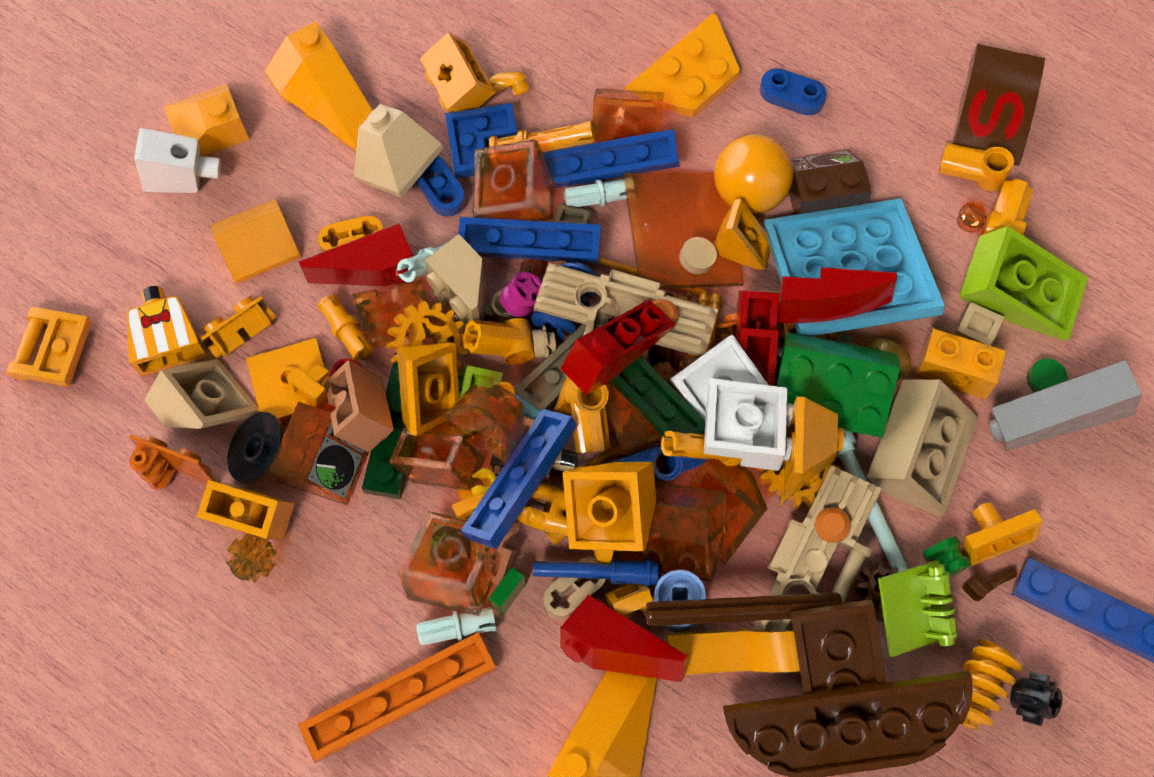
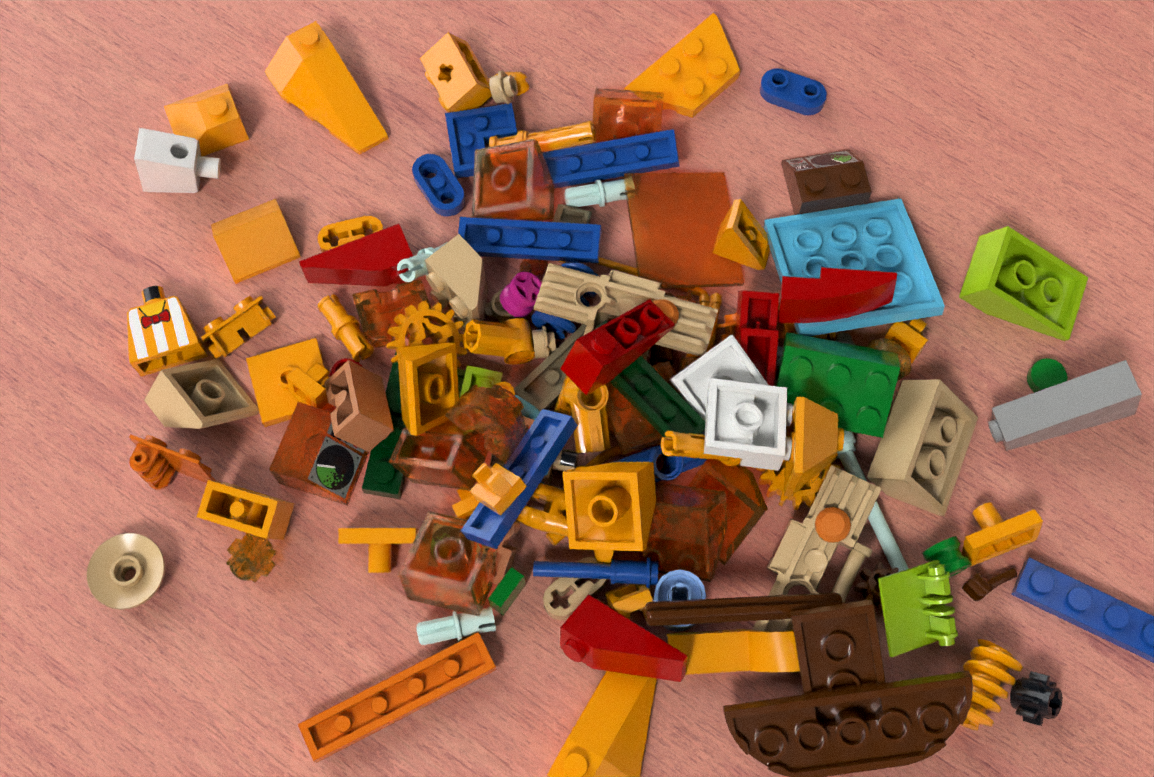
light orange plate [5,307,92,387] -> none
black dish [227,412,283,484] -> none
tan slope [353,104,444,198] -> none
tan tile [679,237,717,274] -> none
light orange piece [714,134,794,214] -> none
light orange brick [915,328,1006,400] -> none
light orange piece [938,143,1014,192] -> none
reddish brown slope [952,44,1045,166] -> none
tan plate [954,302,1005,346] -> none
clear orange hinge [957,202,987,233] -> none
light orange piece [982,179,1033,235] -> none
none -> tan dish [87,533,165,610]
none -> light orange tile [338,528,421,573]
none -> light orange tile [470,463,527,516]
none -> tan plate [489,70,518,104]
none -> light orange tile [881,319,928,366]

